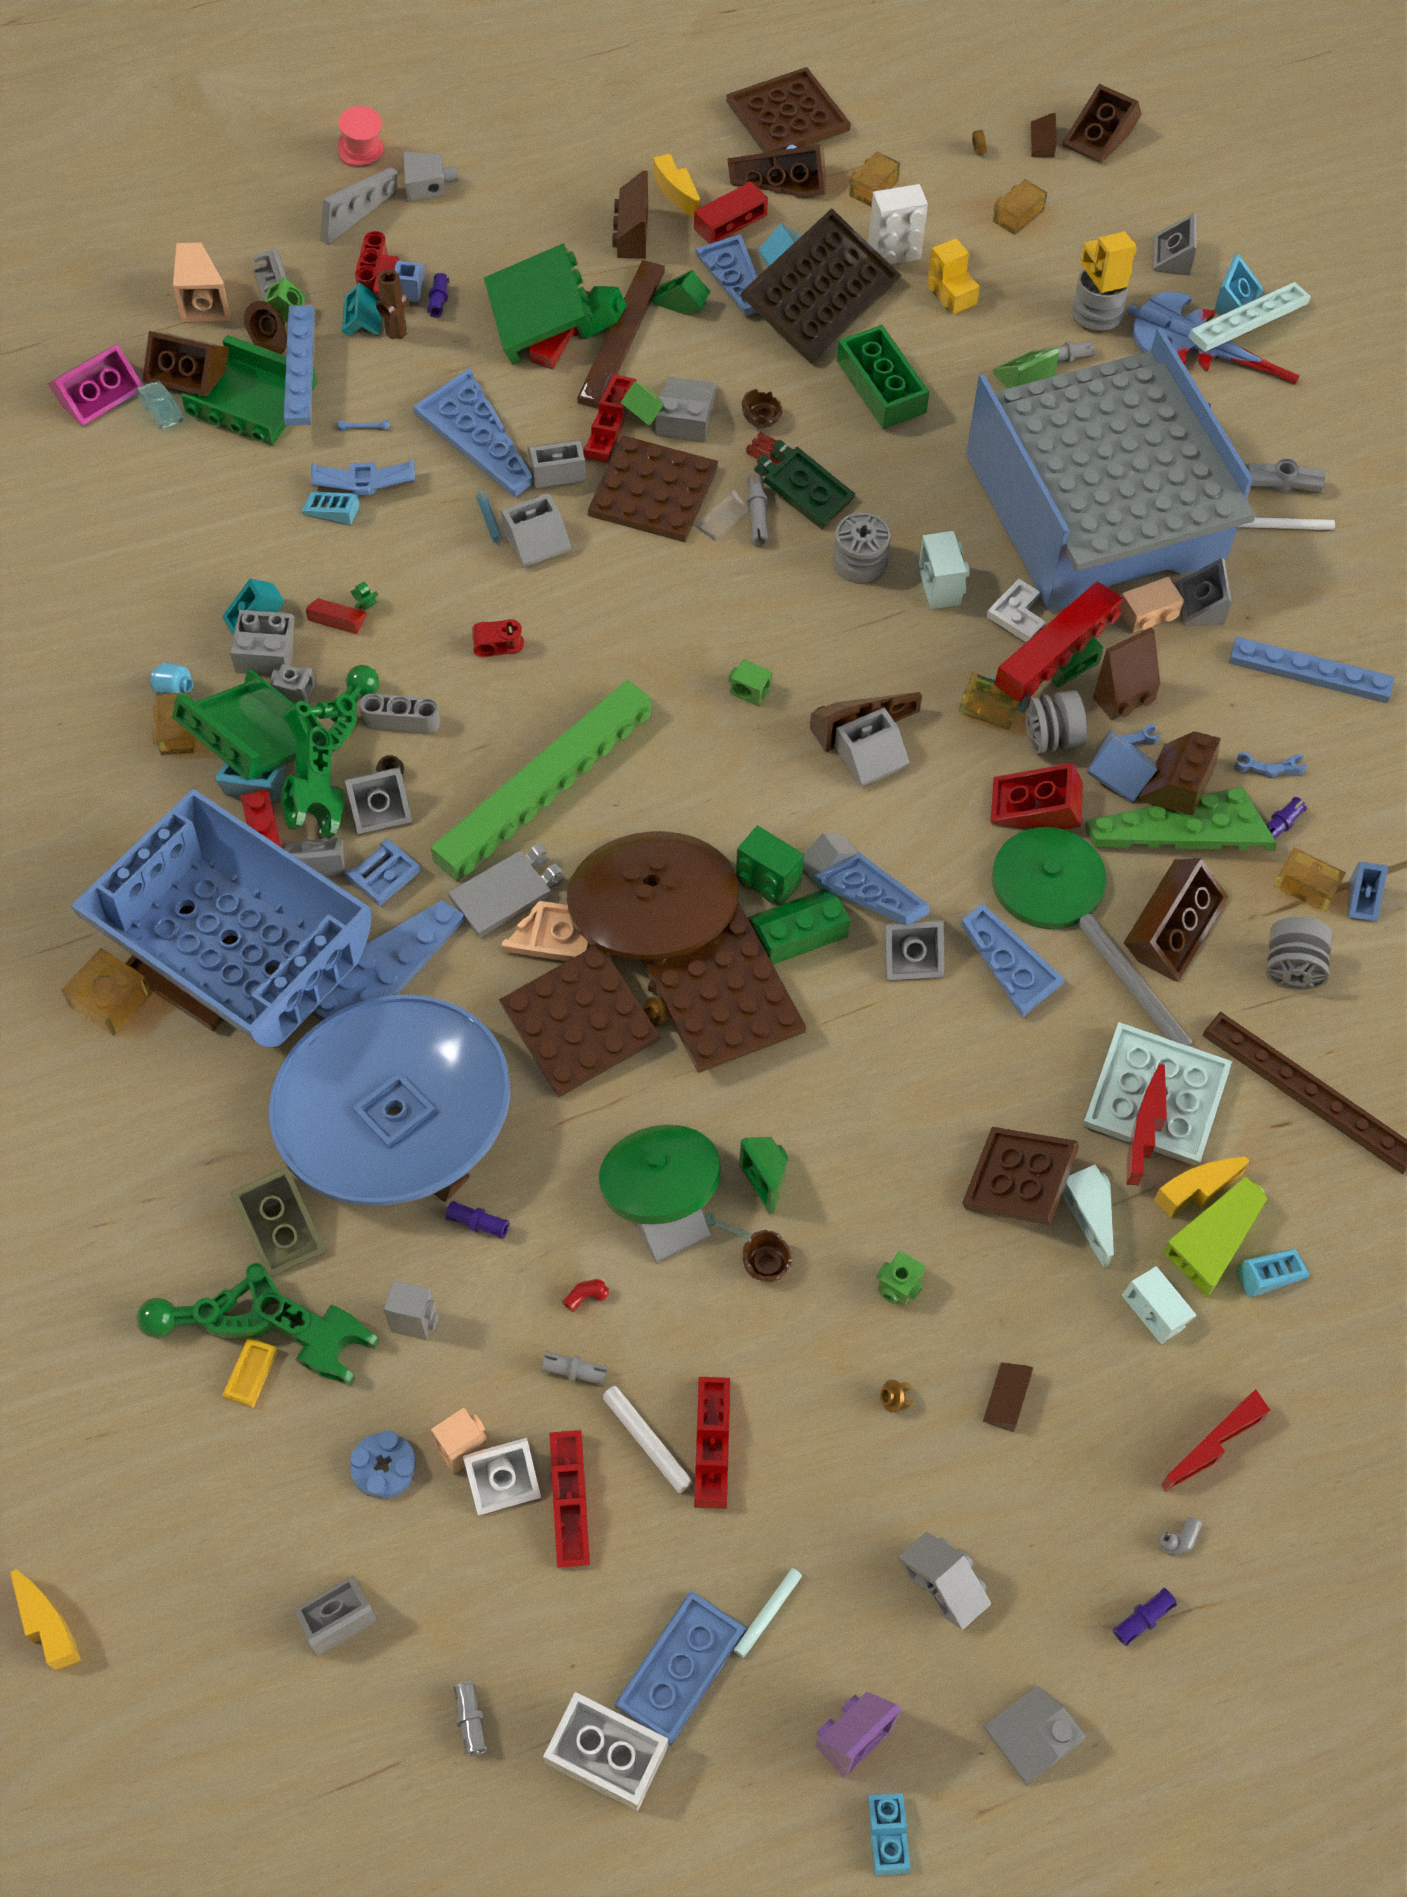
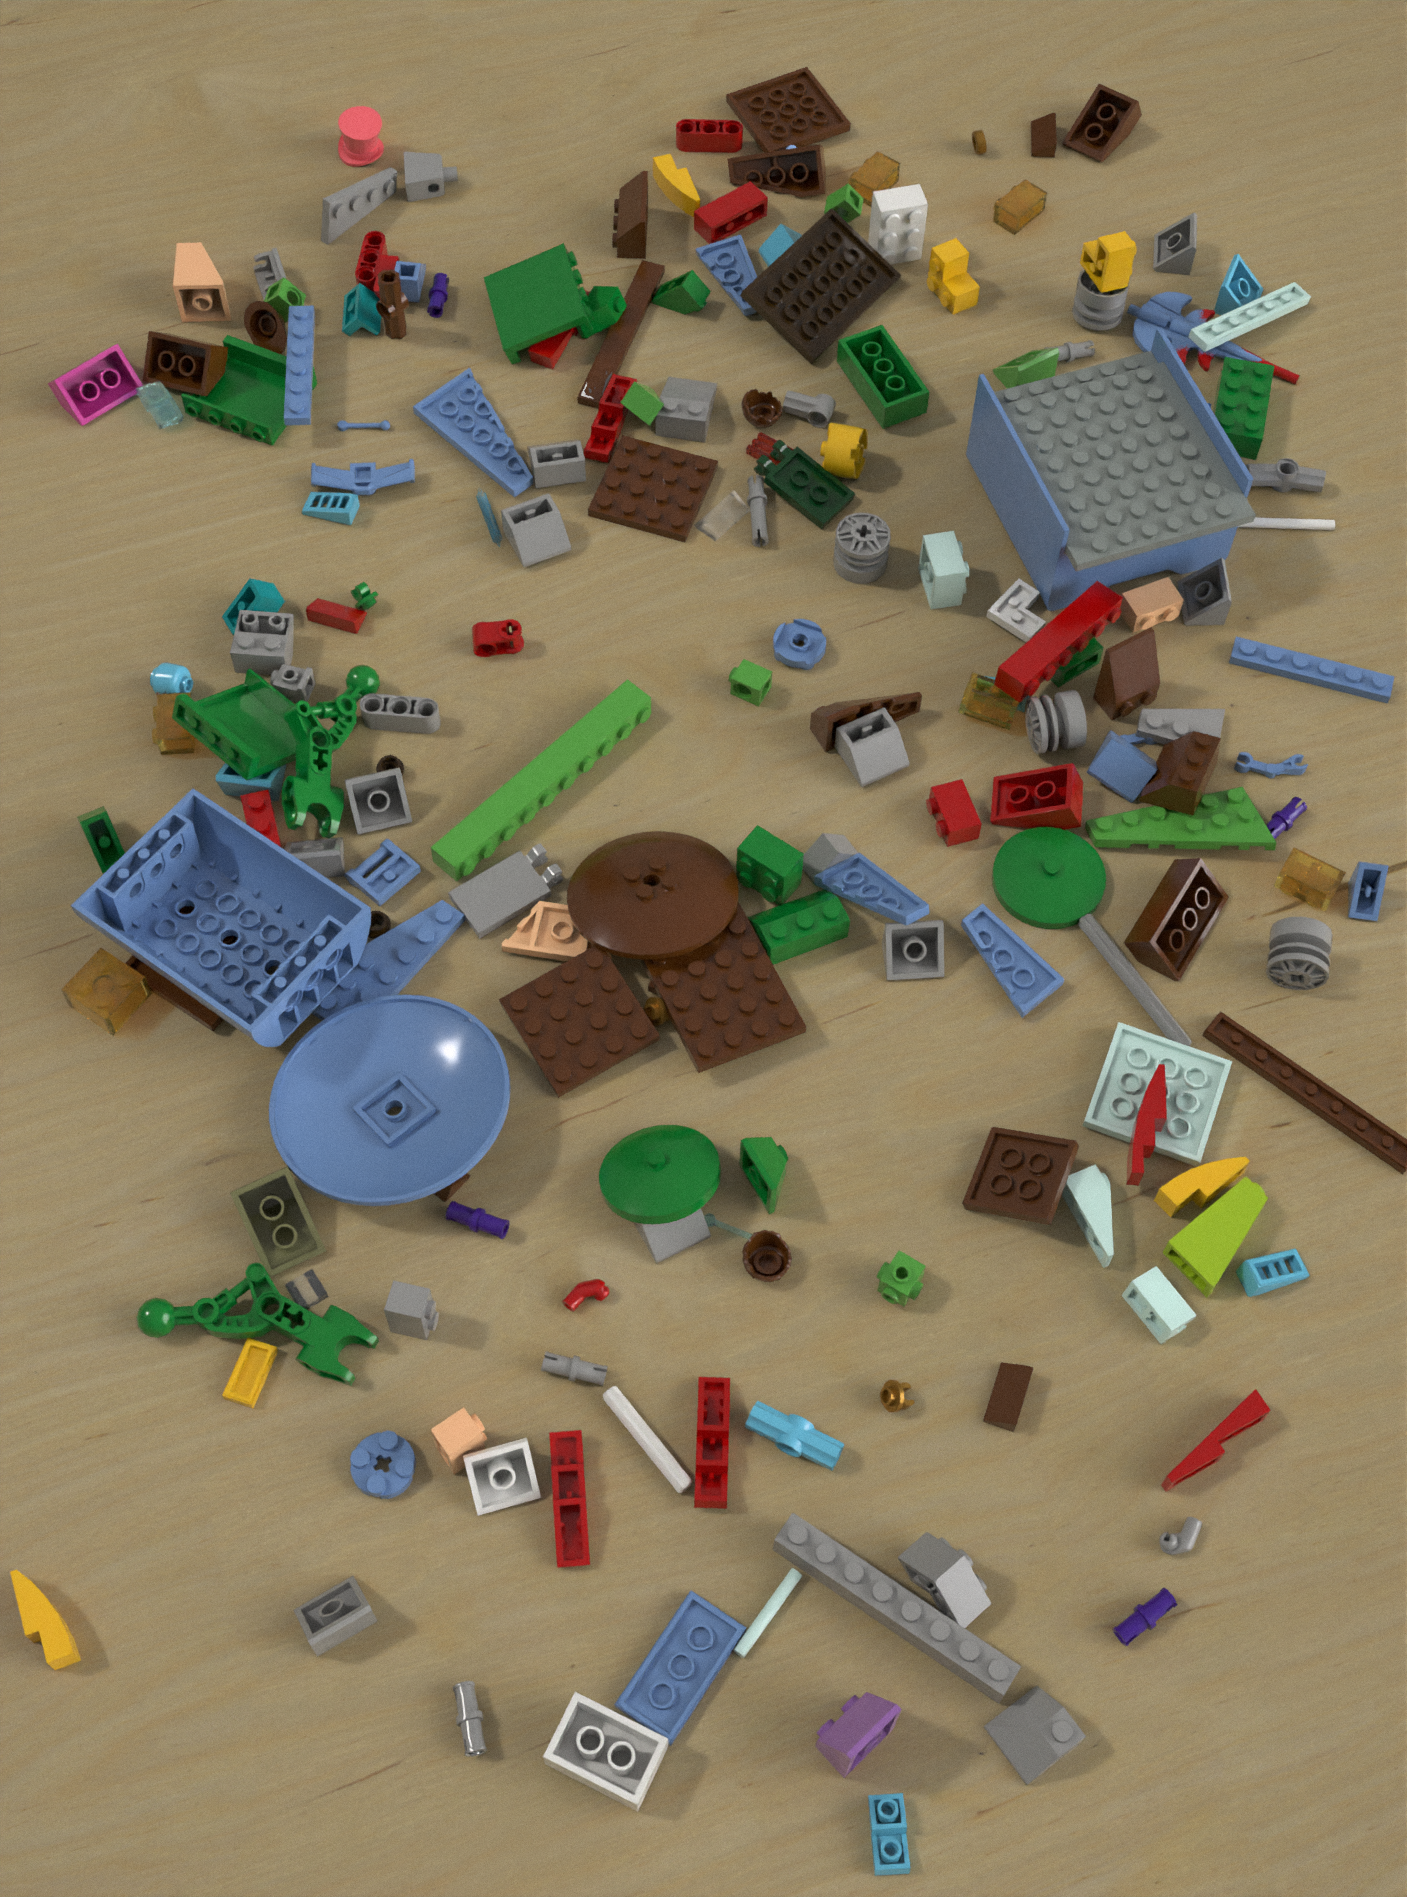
none -> green slope [77,806,125,873]
none -> clear tile [285,1269,329,1310]
none -> dark brown plate [368,911,391,939]
none -> red beam [676,119,743,153]
none -> medium azure piece [745,1401,844,1471]
none -> medium blue plate [773,619,827,670]
none -> light grey brick [773,1513,1021,1704]
none -> light grey piece [782,391,836,428]
none -> yellow brick [820,422,868,479]
none -> bright green brick [824,184,864,223]
none -> red brick [926,779,982,847]
none -> light grey wing [1135,709,1225,744]
none -> green brick [1213,357,1274,460]

